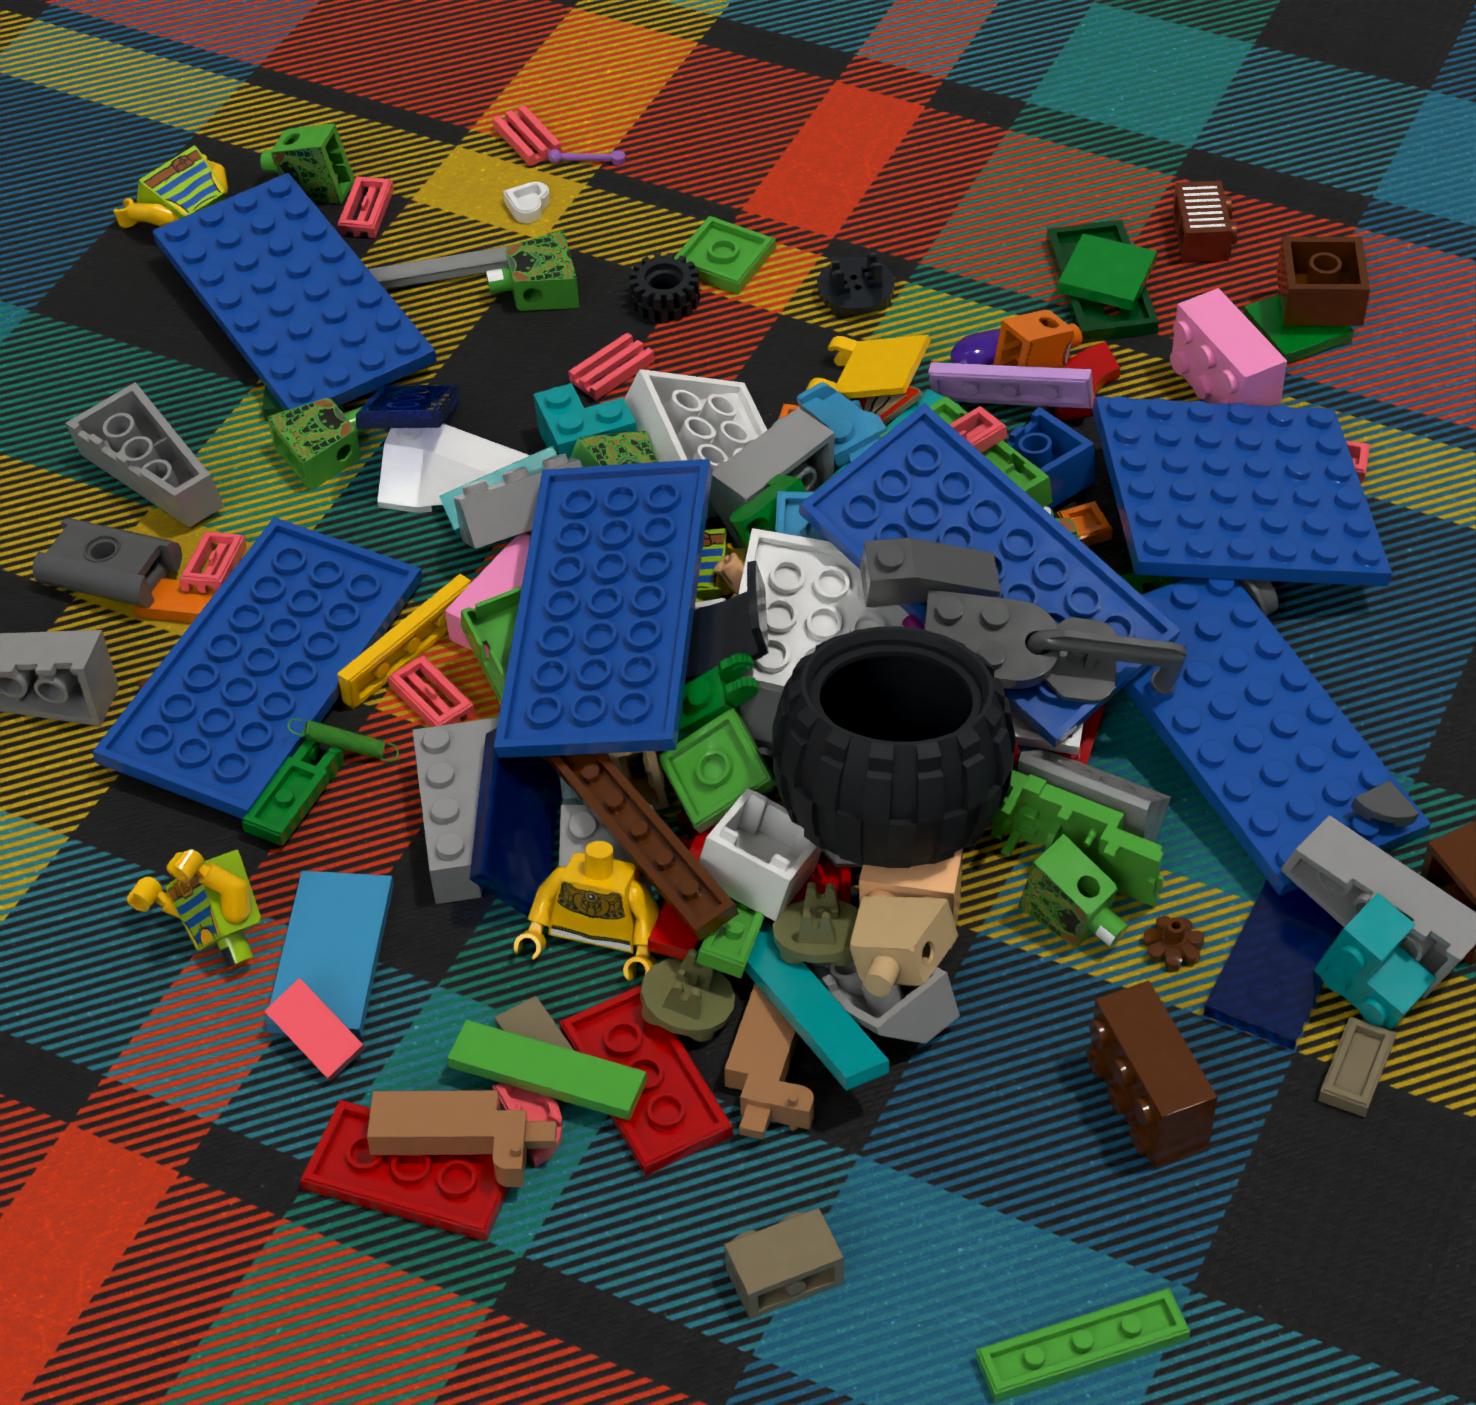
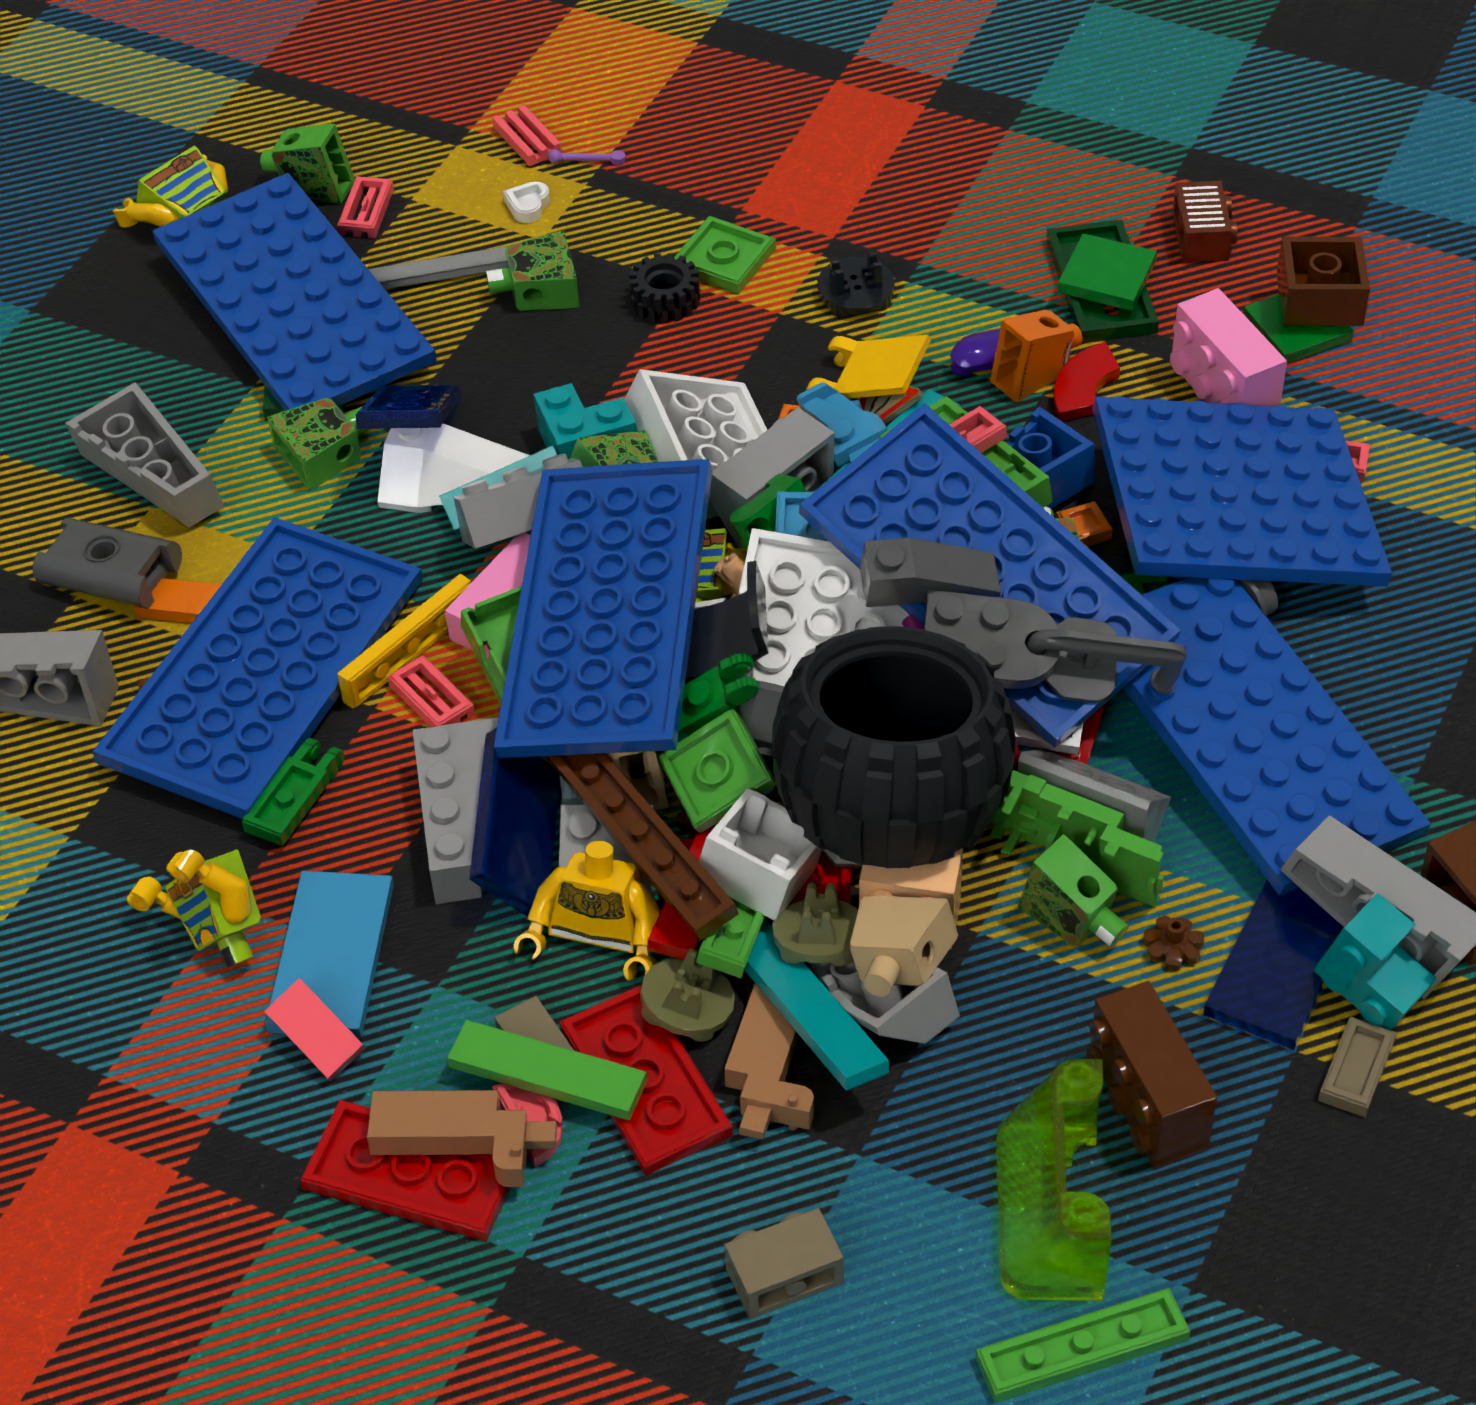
coral tile [180,532,246,594] -> none
bright green piece [288,718,399,762] -> none
coral tile [568,332,654,401] -> none
lavender tile [928,362,1094,408] -> none
dark grey tile [1351,780,1419,827] -> none
none -> clear neon green windscreen [996,1059,1111,1301]

